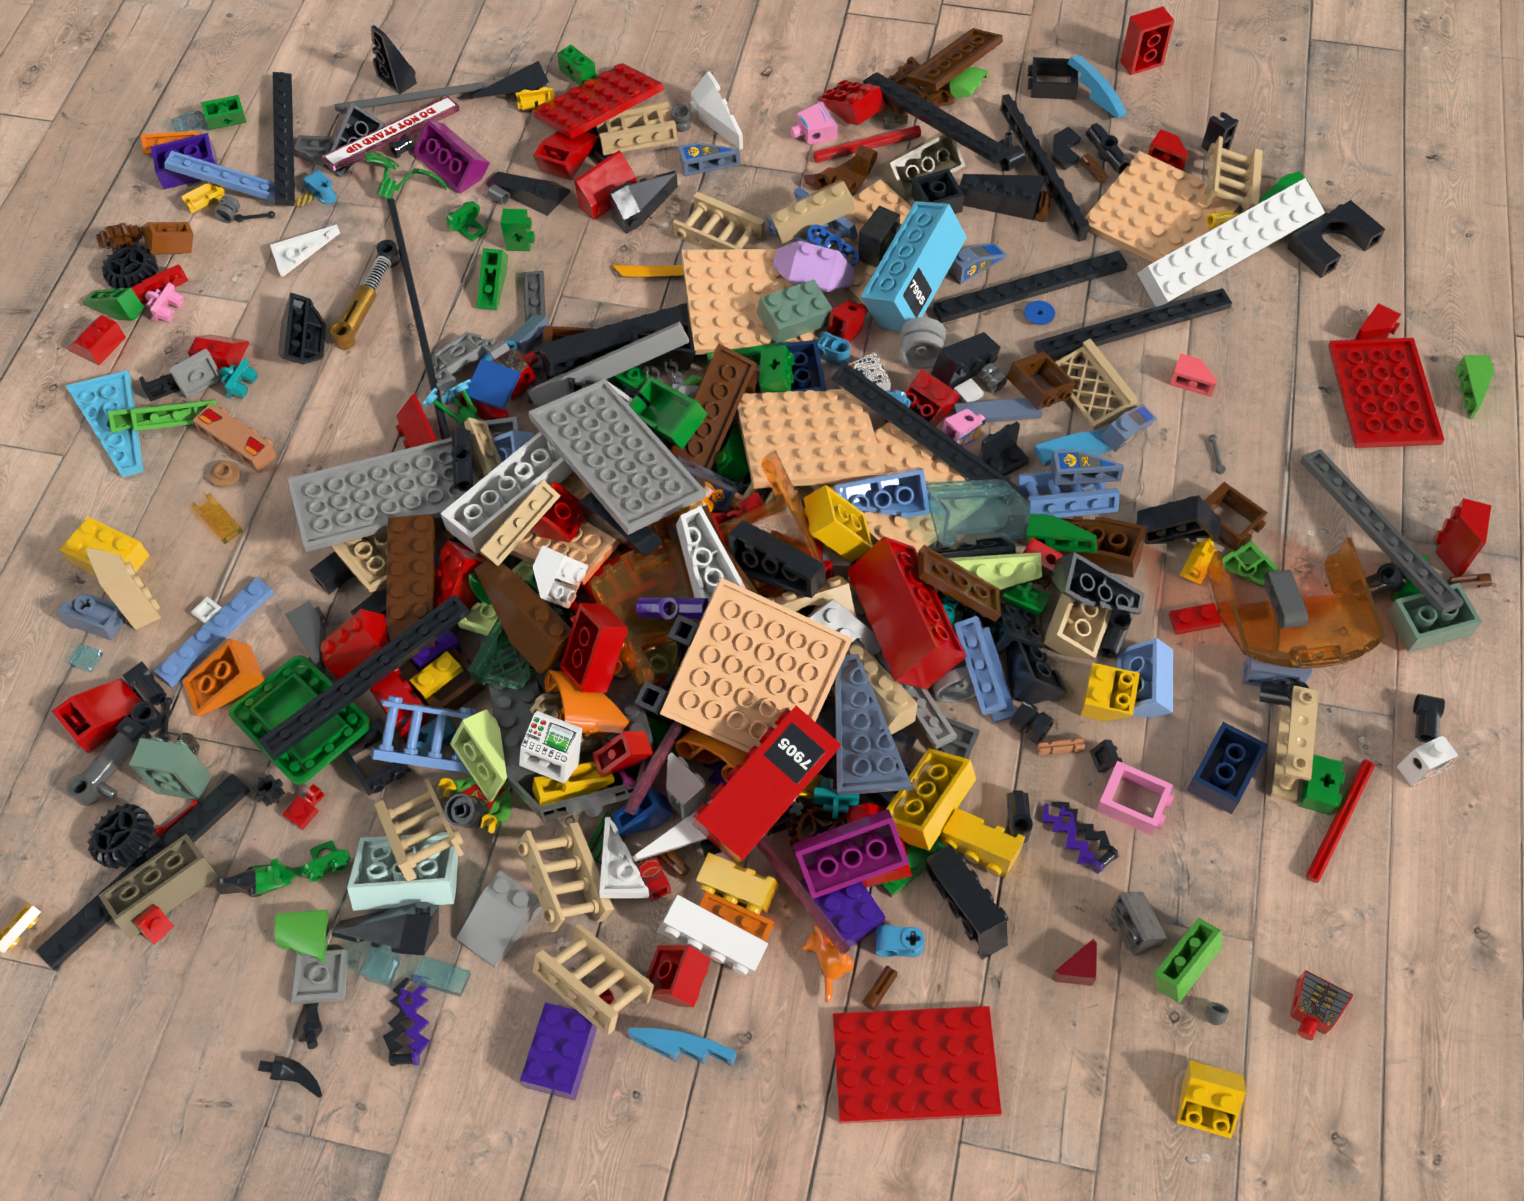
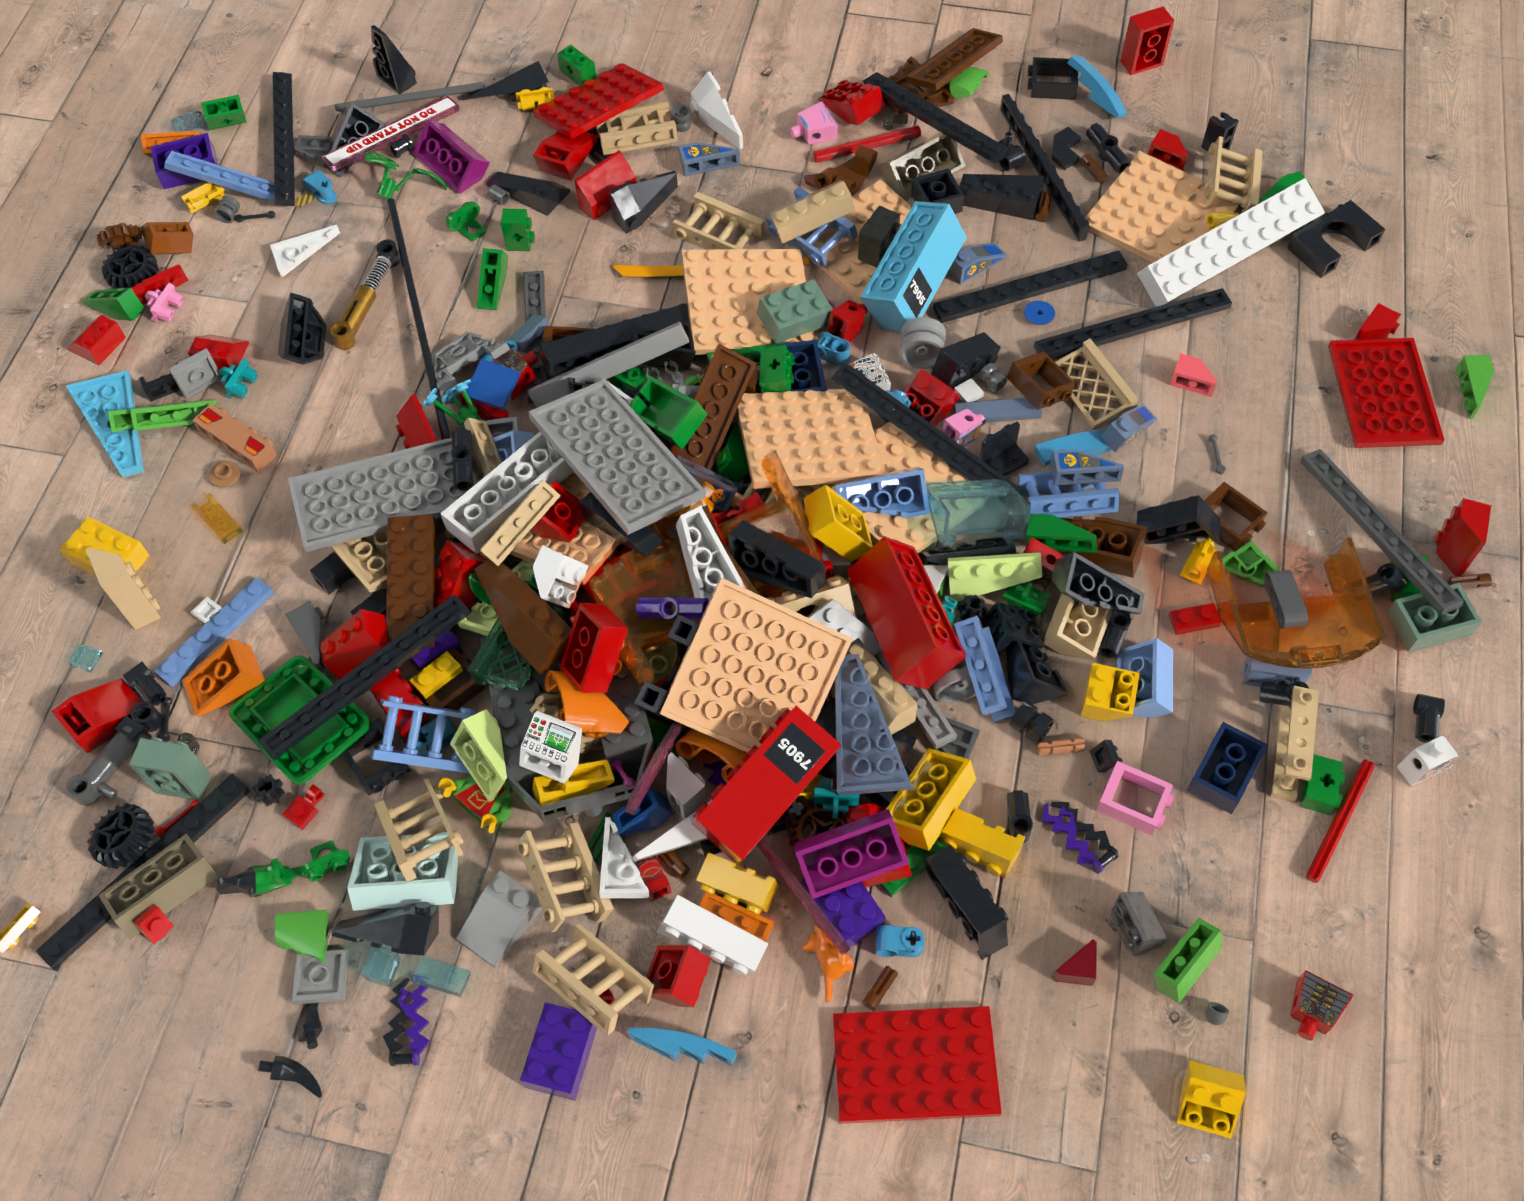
sand blue piece [56,594,126,641] -> none
black wheel [445,793,489,829] -> none
red slope [592,731,653,777] -> none
lavender wedge [772,241,855,292] -> none
blue beam [806,225,859,267] -> none
reddish brown plate [918,545,1001,622] -> none

